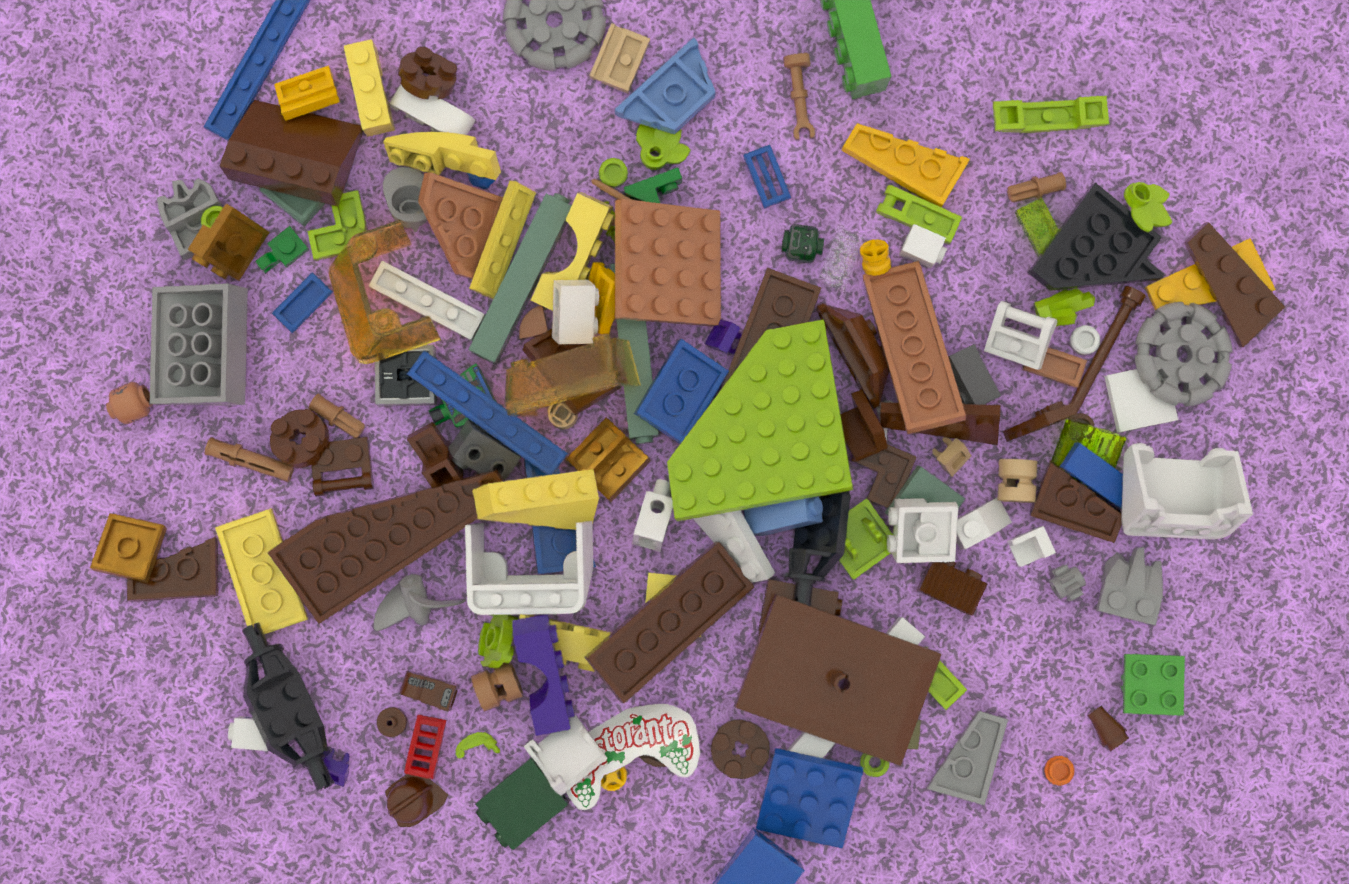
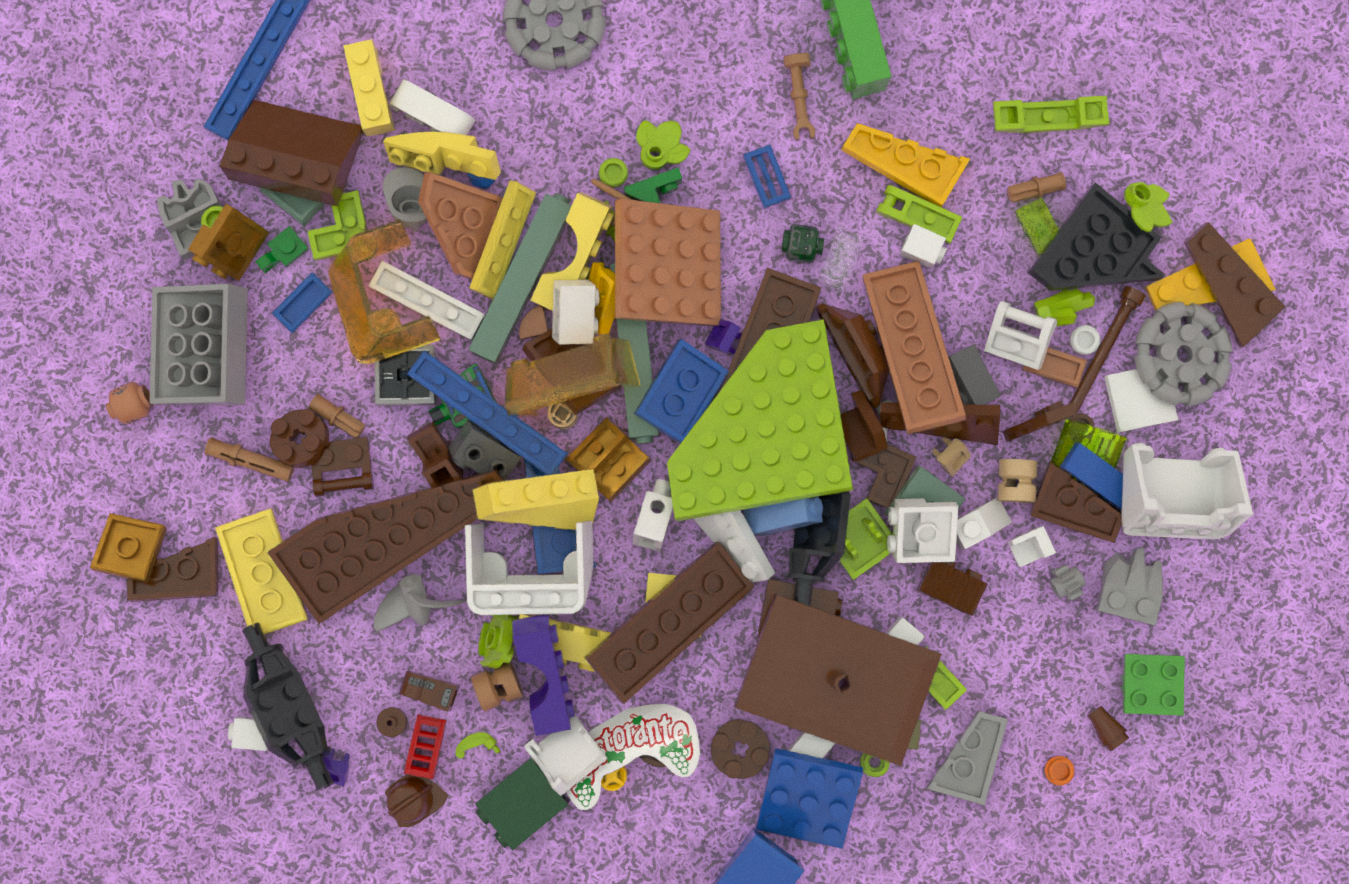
yellow plate [274,65,340,121] -> none
reddish brown plate [398,46,457,99] -> none
tan plate [589,23,650,94] -> none
medium blue wing [615,37,716,135] -> none
yellow wheel [860,239,891,276] -> none

